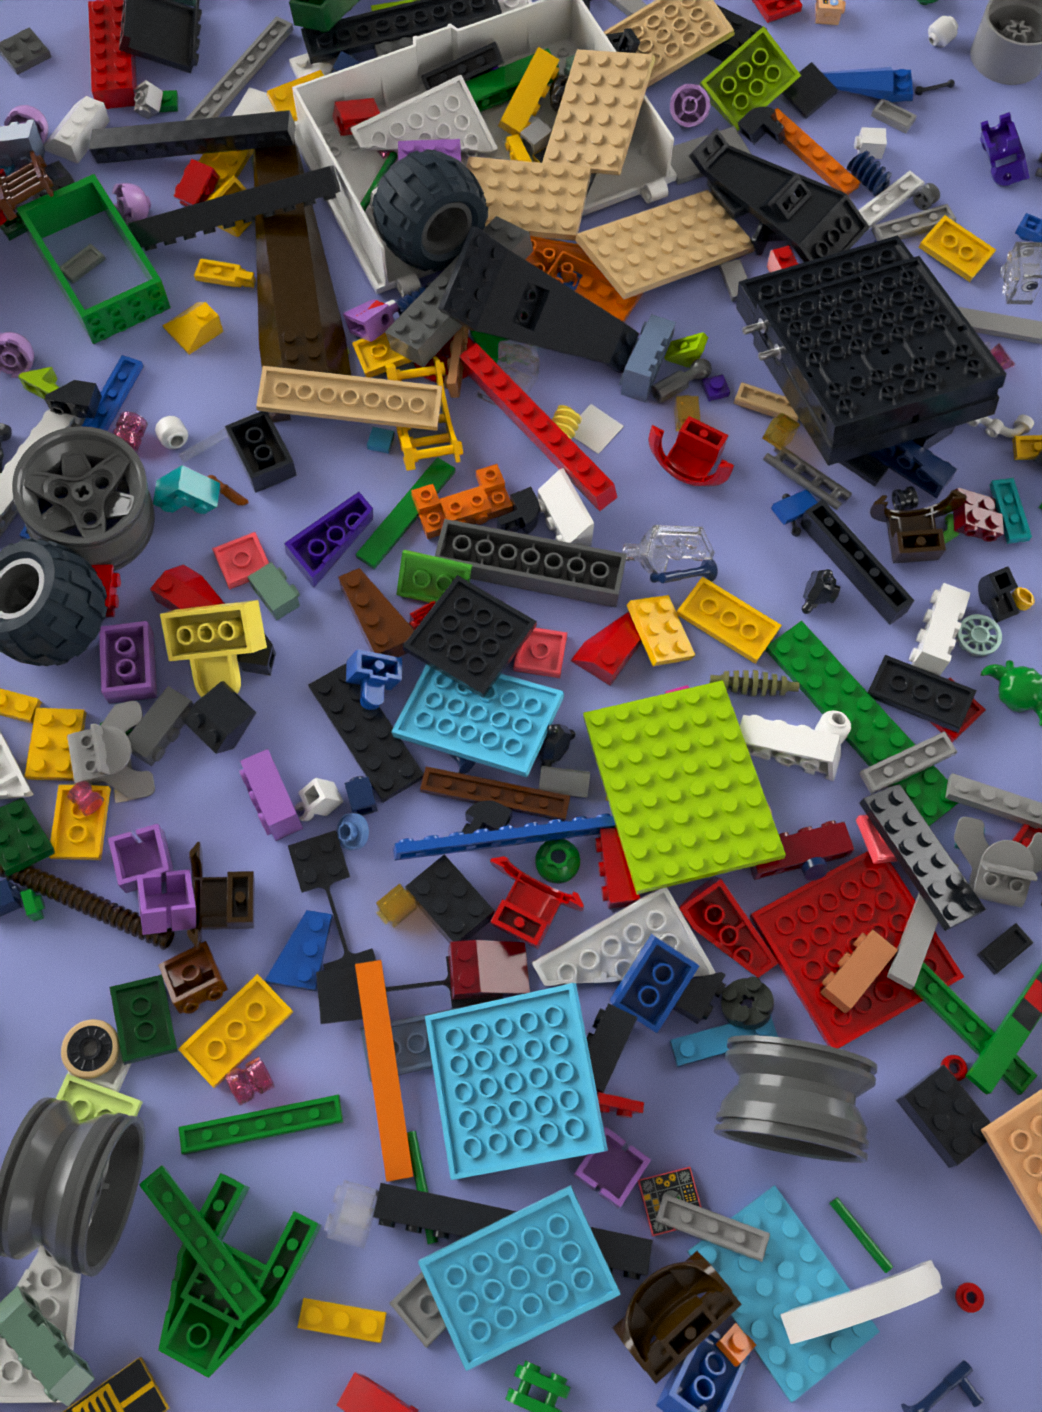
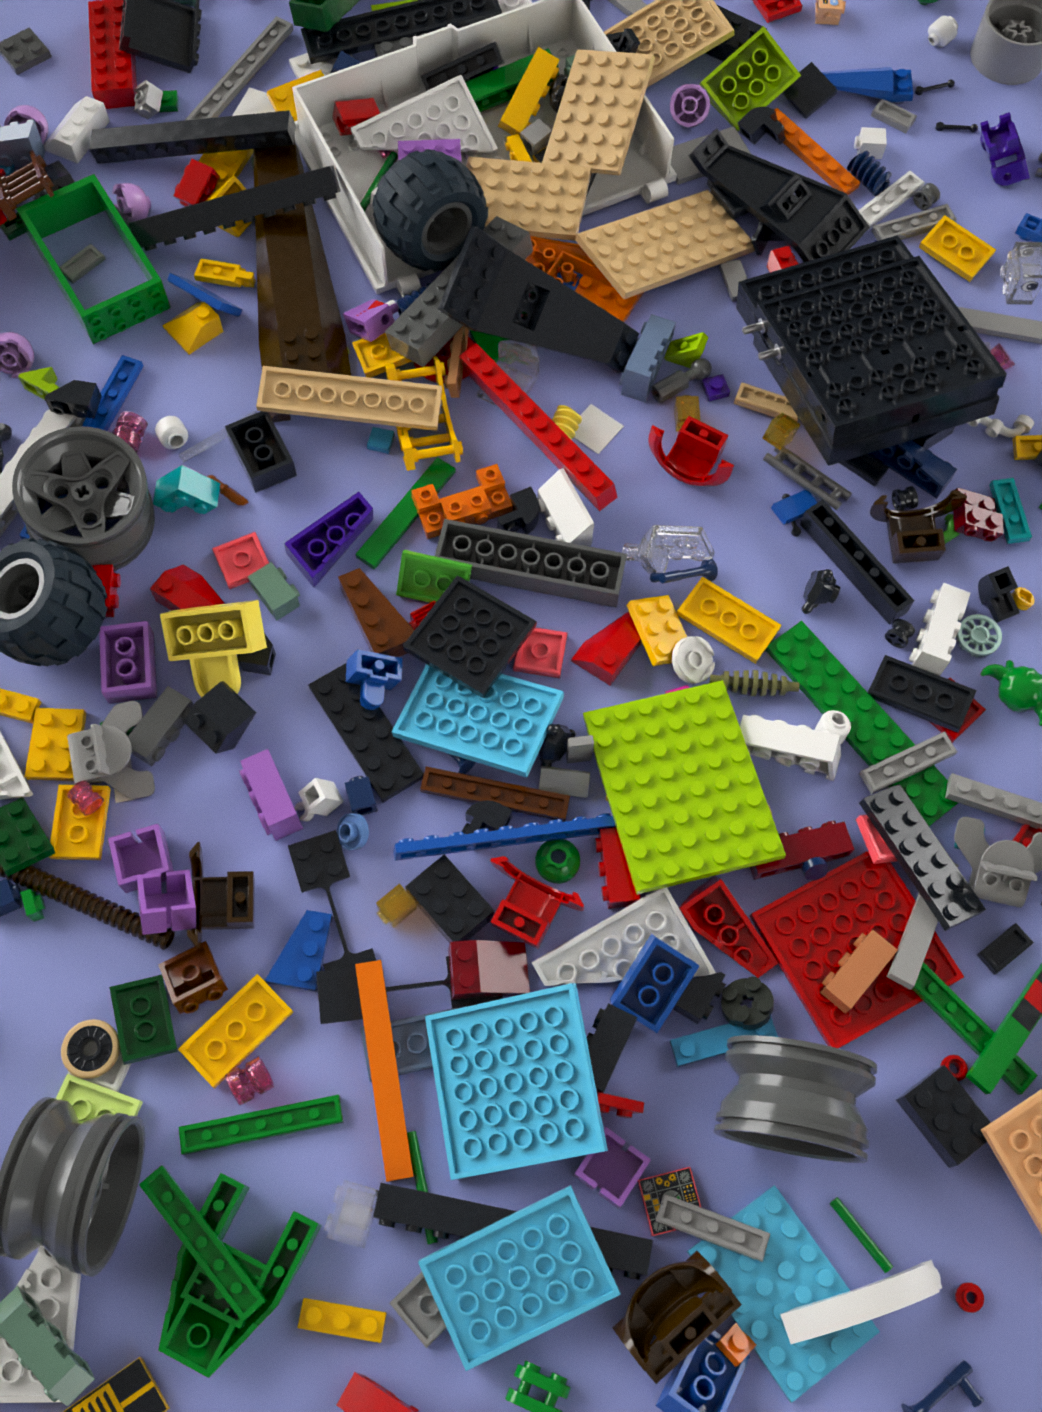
none -> blue tile [167,273,243,317]
none -> light grey tile [566,735,594,764]
none -> white tile [672,636,715,684]
none -> black wheel [885,619,915,648]
none -> black hinge [935,122,978,132]

